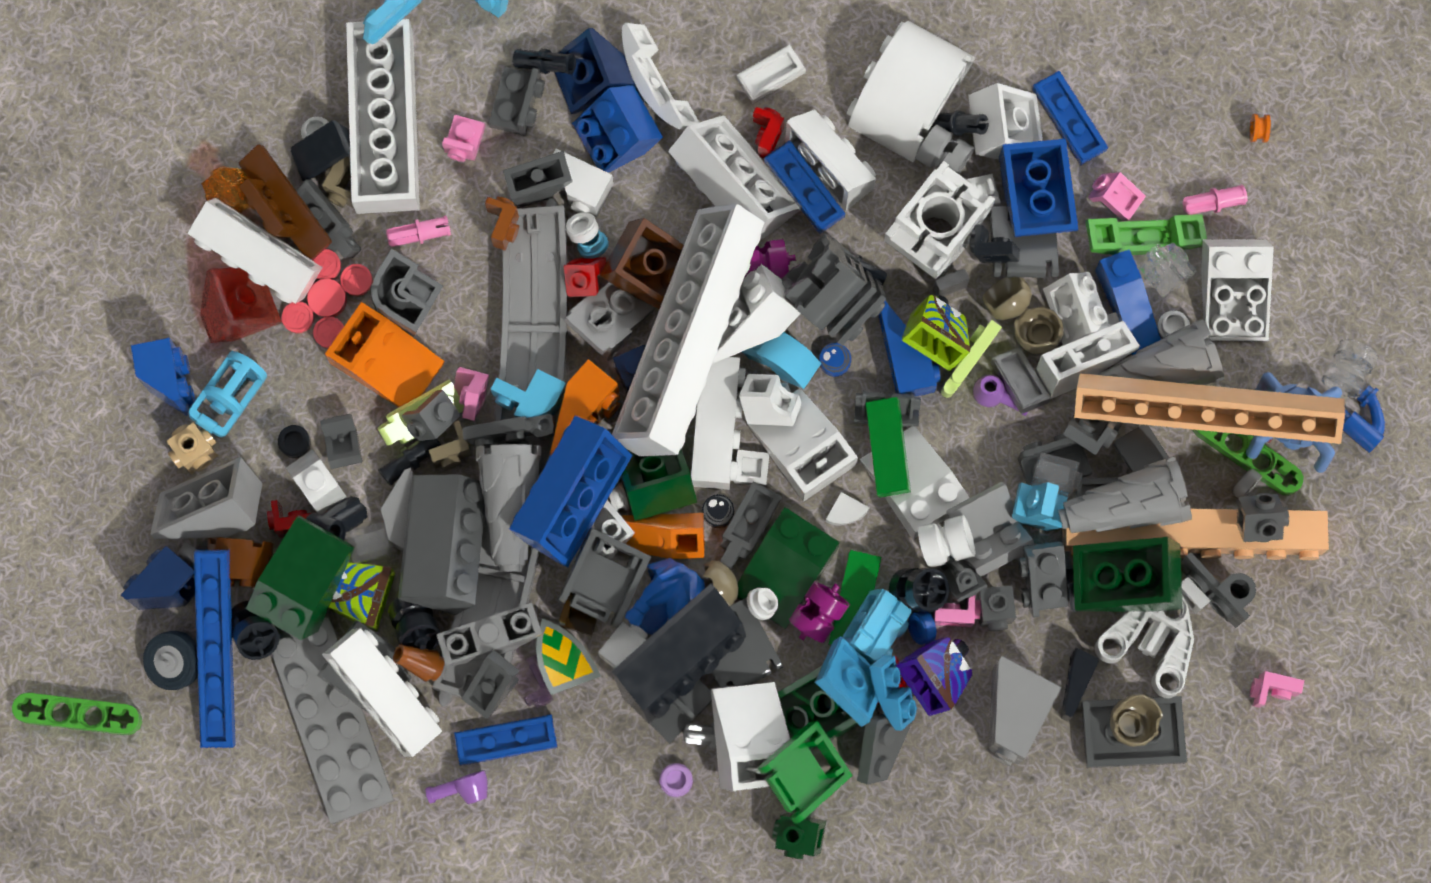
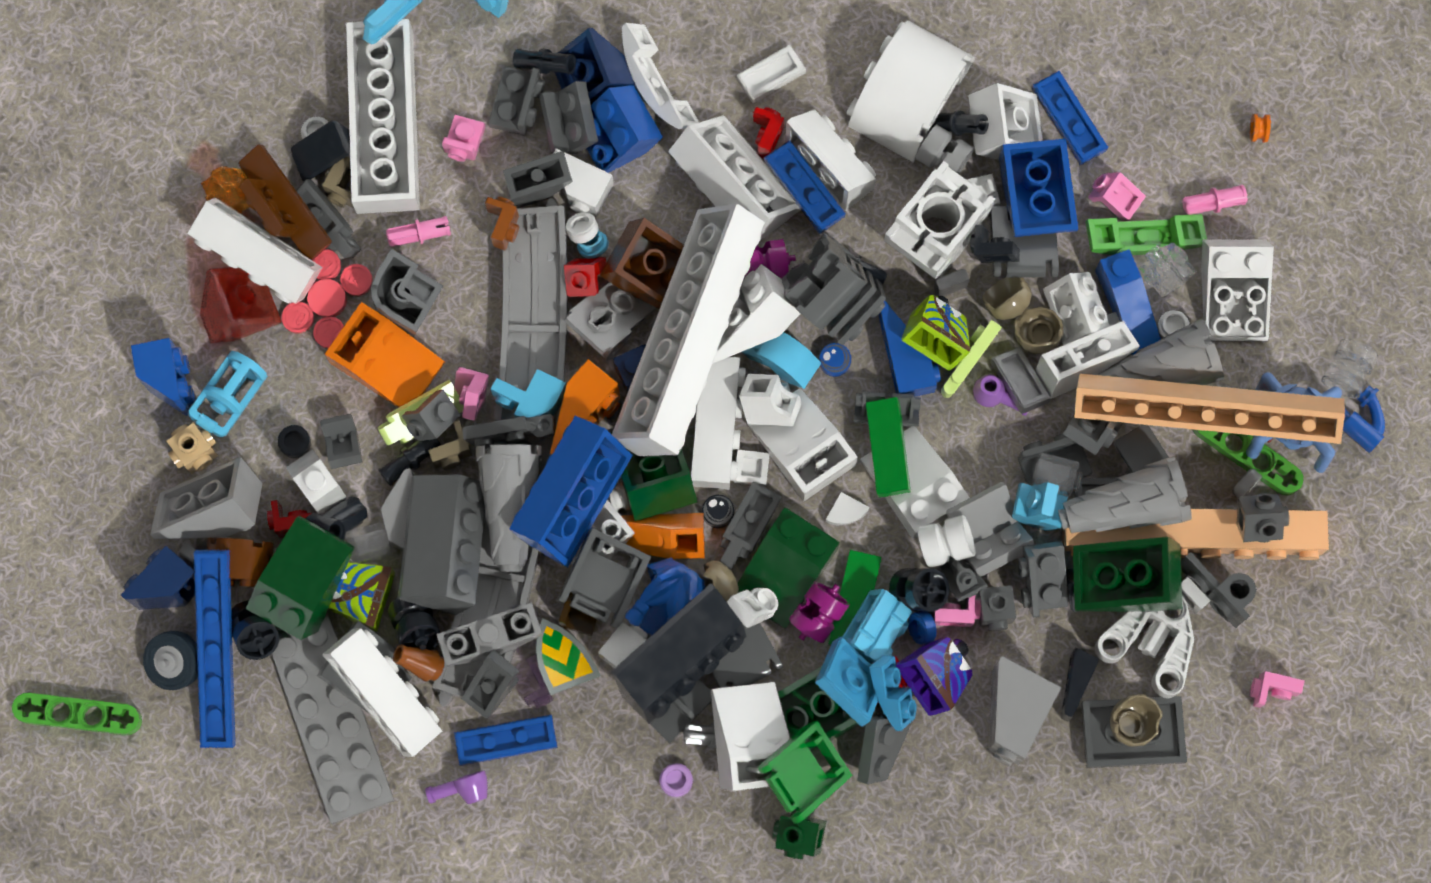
none -> dark grey bracket [539,81,598,154]
none -> white tile [727,589,770,628]

